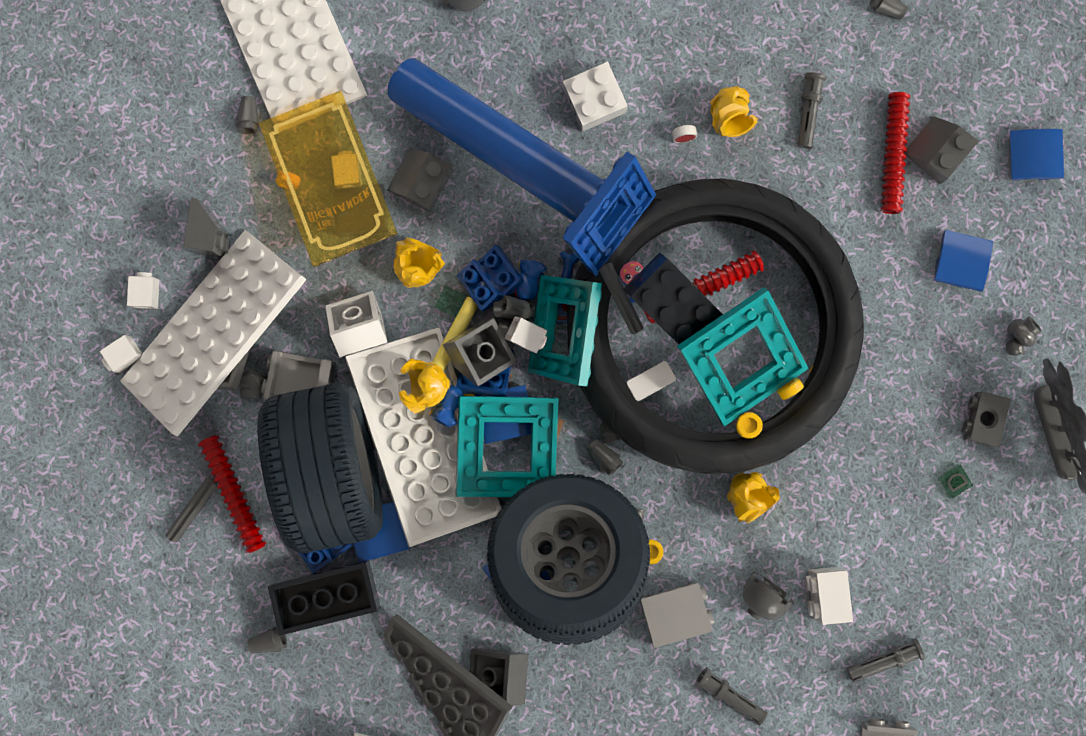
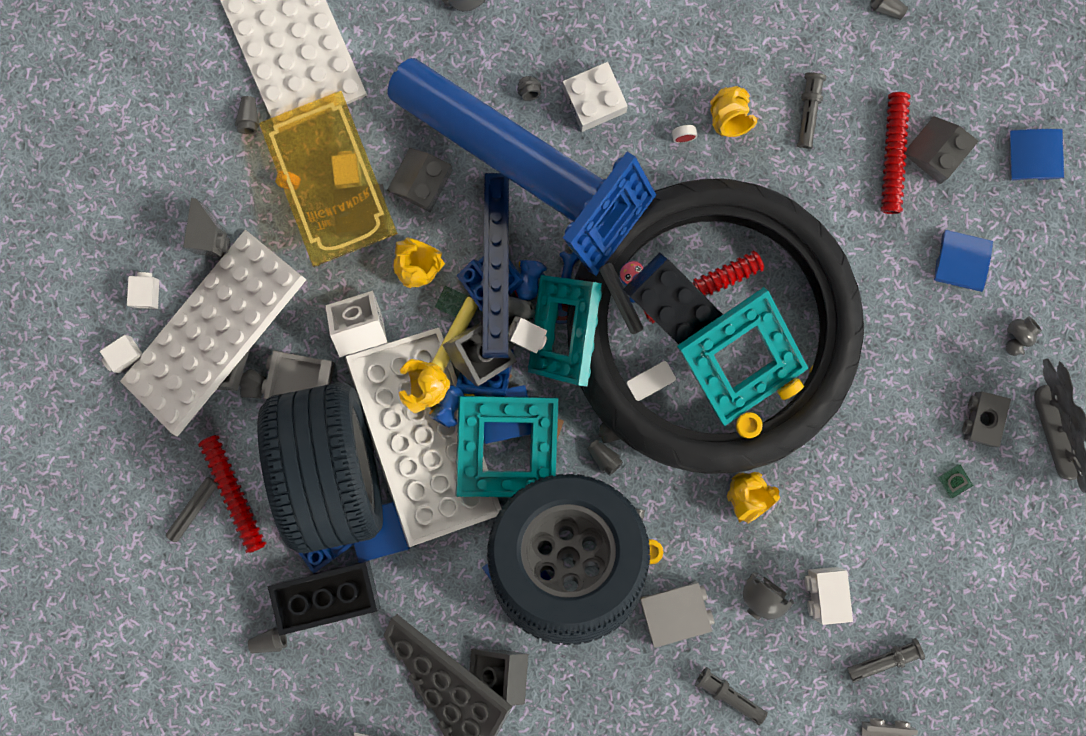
none -> dark blue tile [482,173,509,358]
none -> dark grey plate [517,76,541,101]

